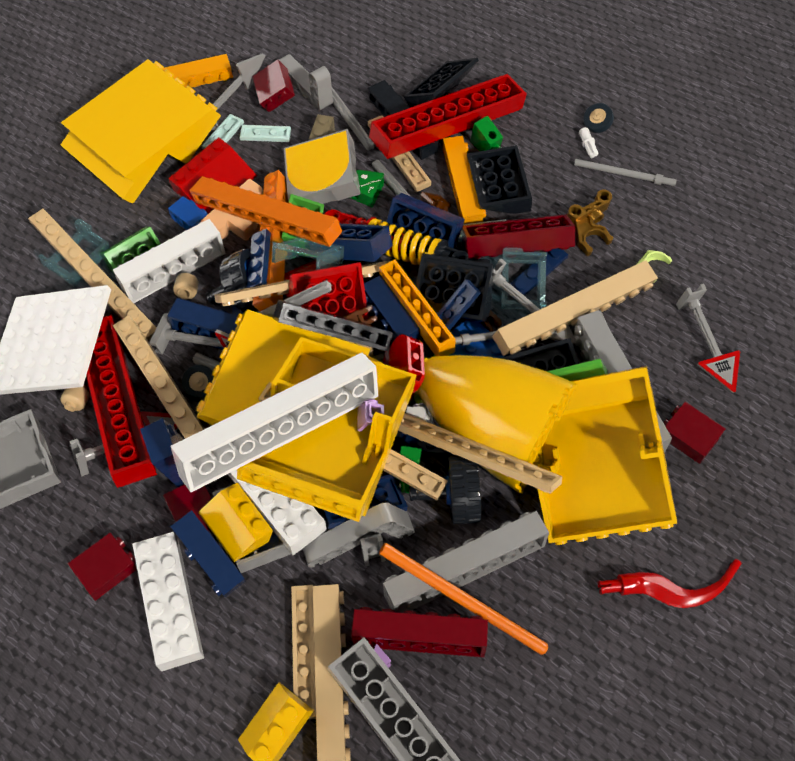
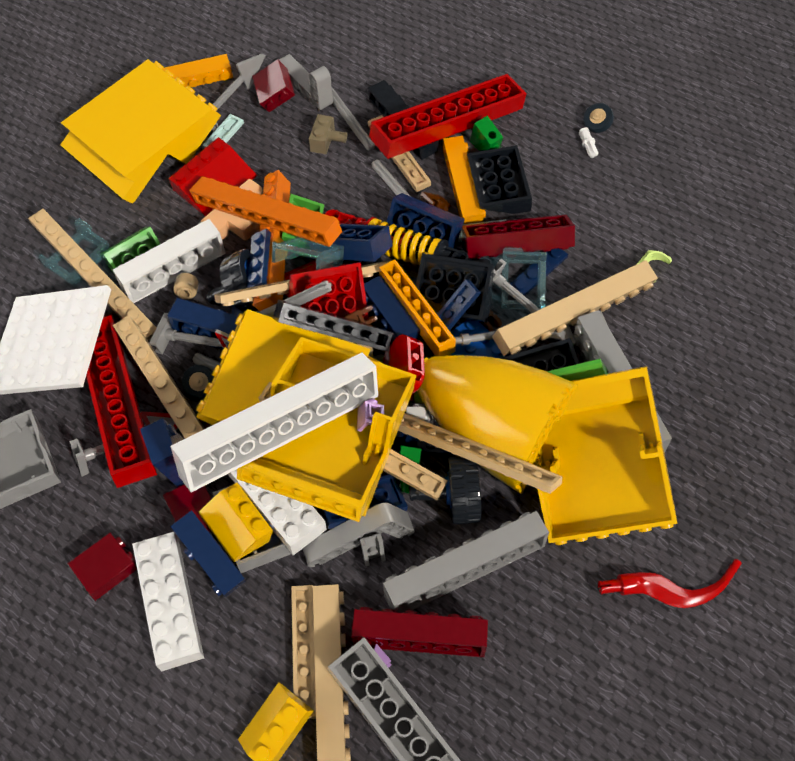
tan head [60,385,90,412] -> none
blue brick [168,196,208,230] -> none
light aqua tile [240,125,291,142] -> none
yellow tile [284,129,360,204] -> none
green torso [350,170,384,208] -> none
orange piece [379,542,548,655] -> none
black slope [404,58,479,108] -> none
pearl gold piece [567,189,613,256] -> none
light grey bar [574,159,677,186] -> none
dark red brick [663,402,726,464] -> none
light grey piece [676,284,740,393] -> none

